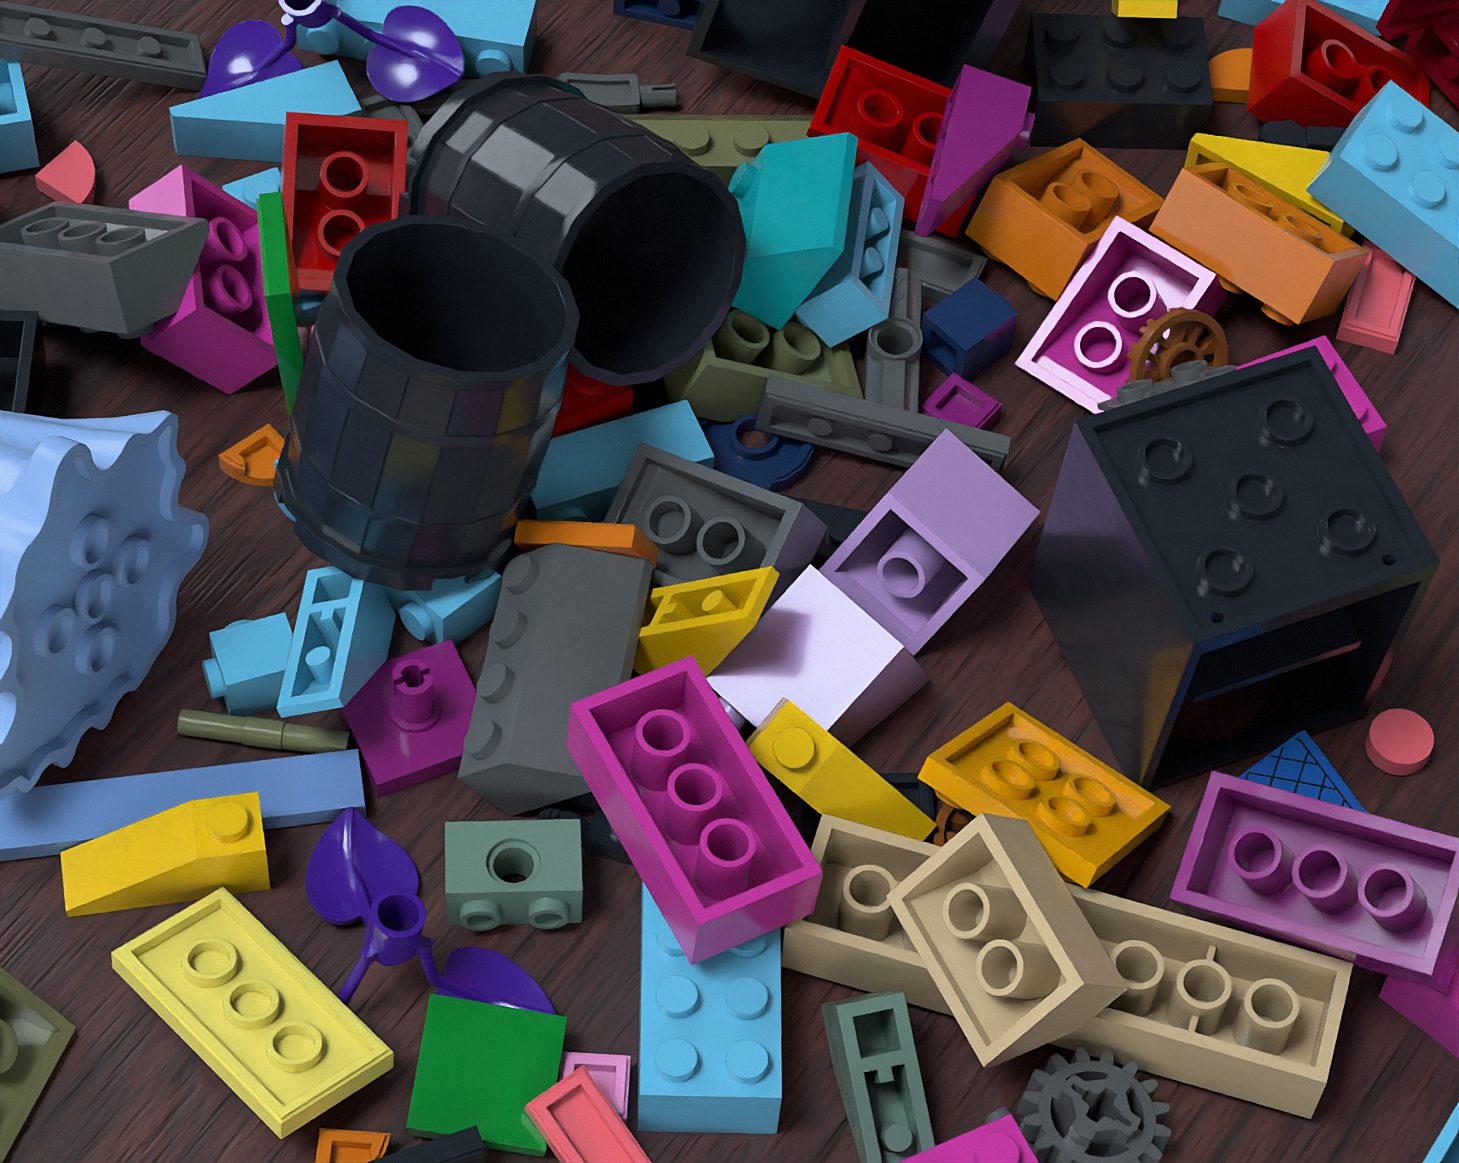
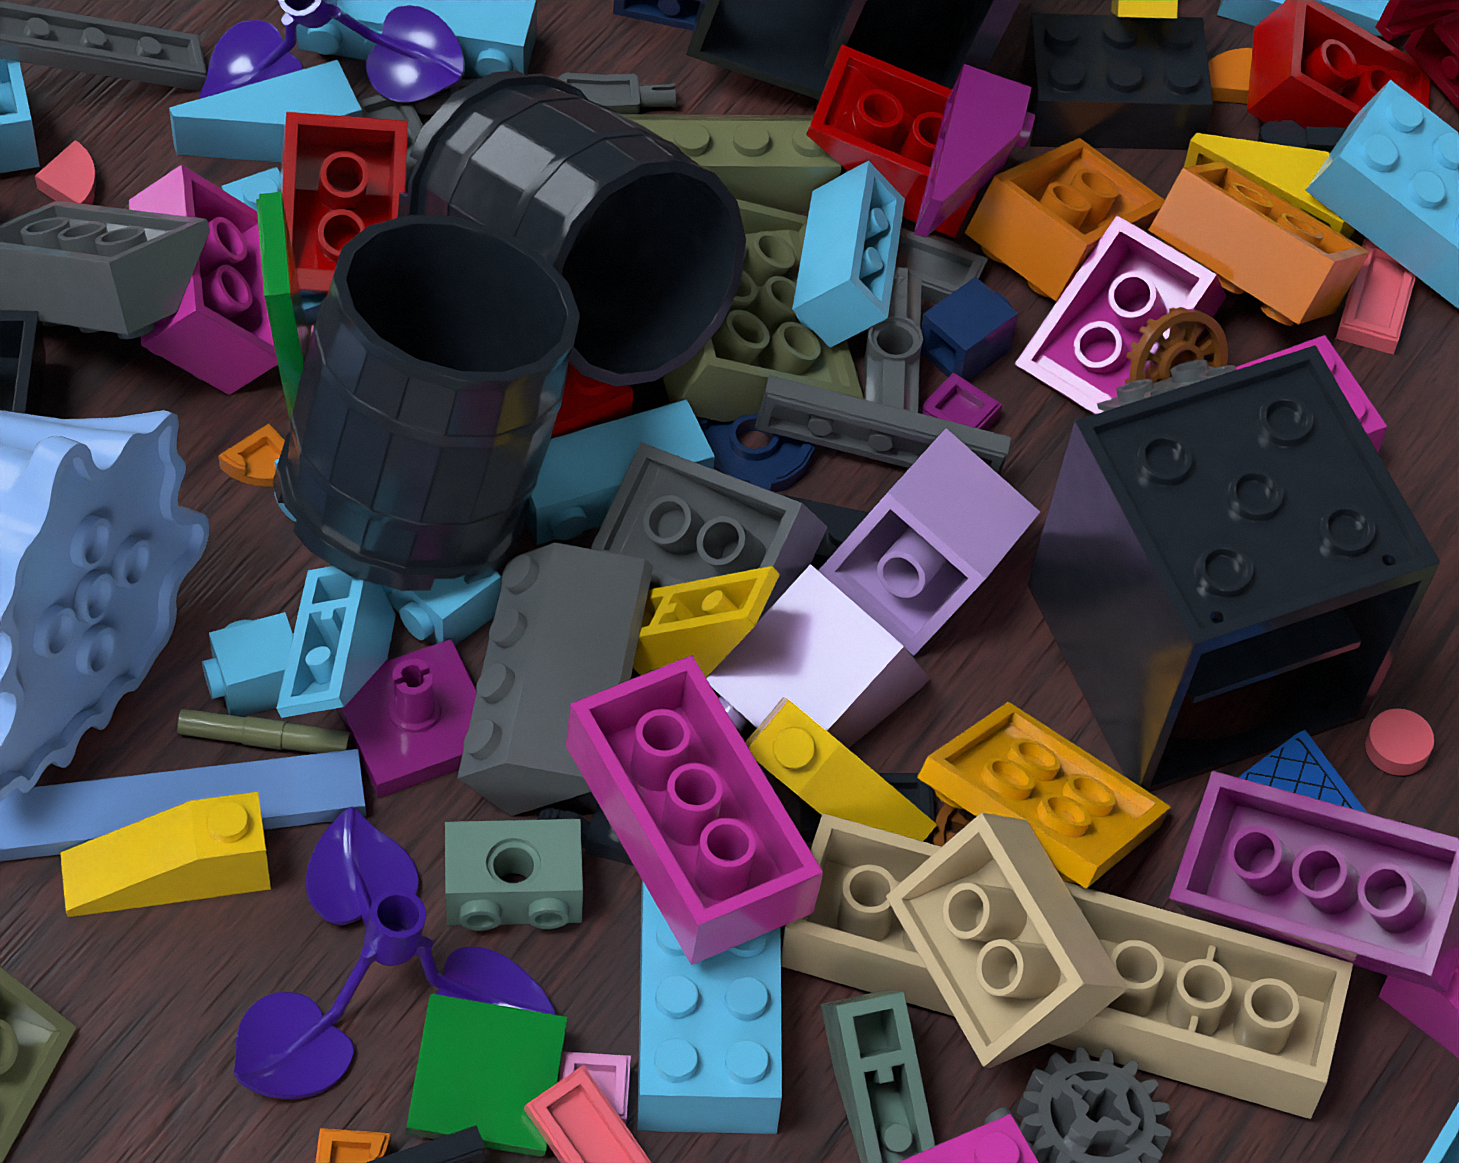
light yellow tile [111,887,394,1139] -> none
orange tile [513,519,659,570] -> none
teal slope [728,132,858,330] -> none

